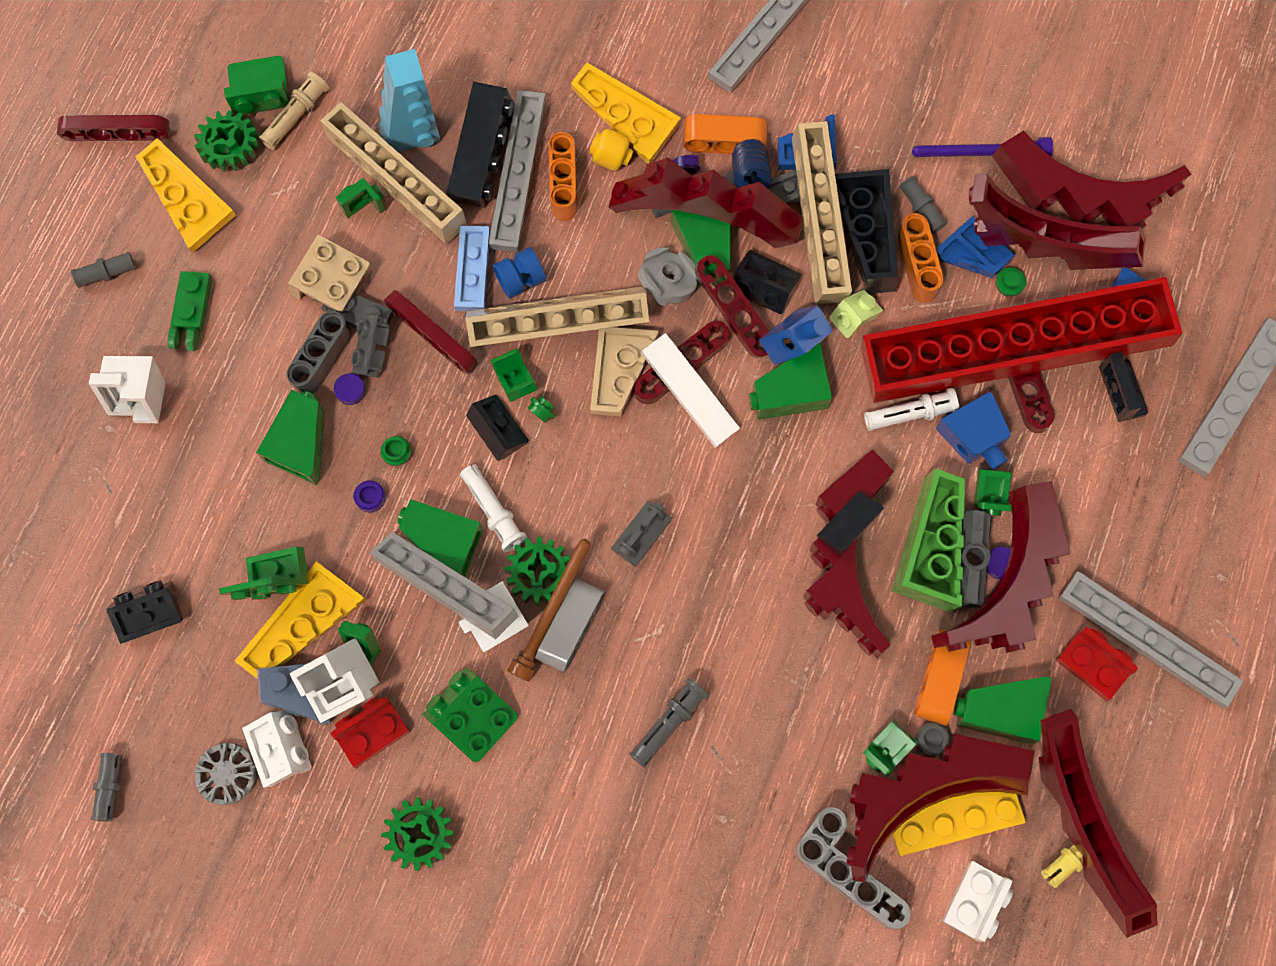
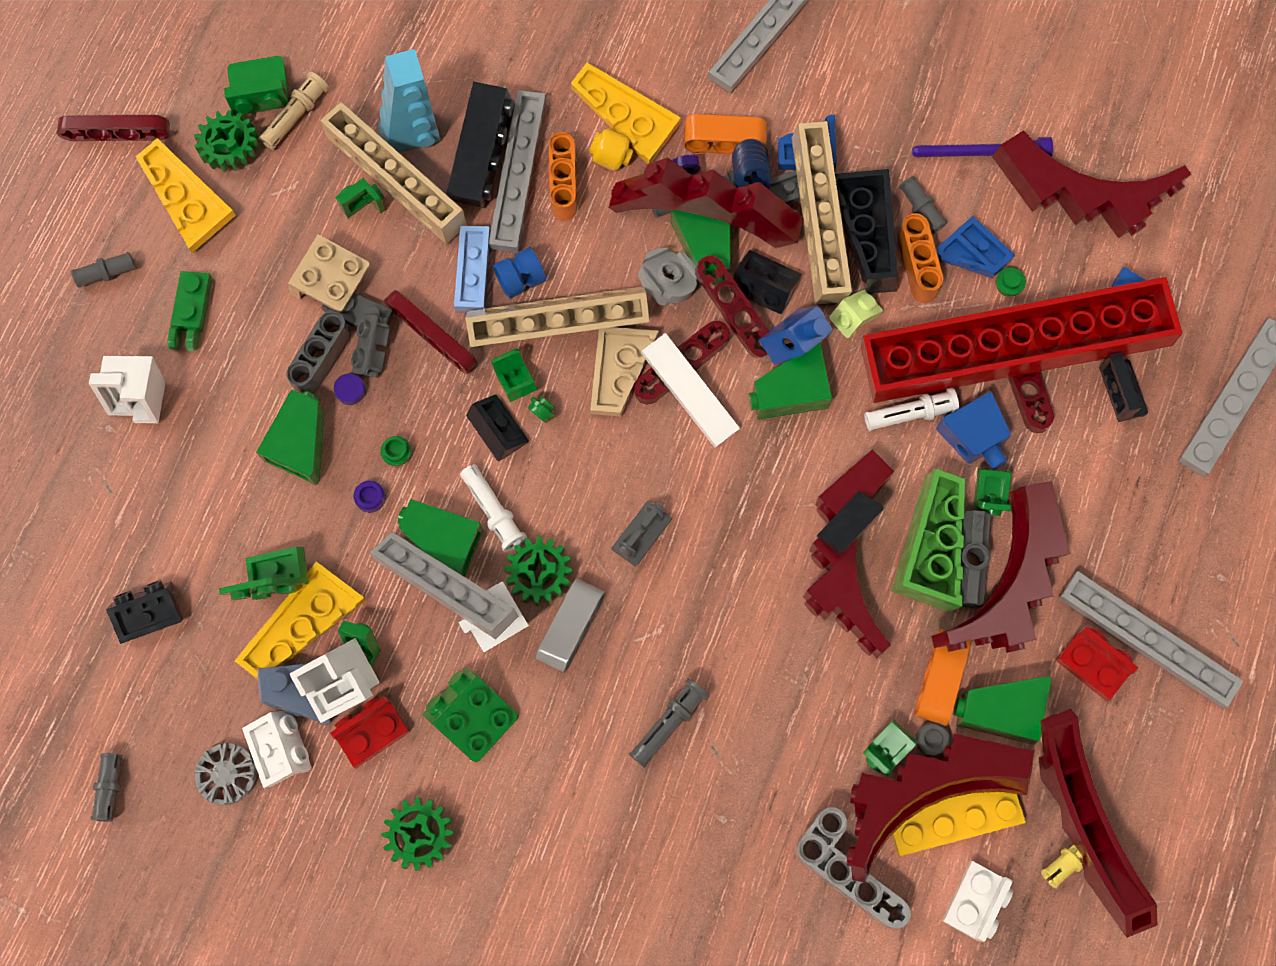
dark orange piece [507,539,591,682] -> none
dark red arch [969,174,1146,270] -> none
dark purple tile [986,547,1010,579] -> none

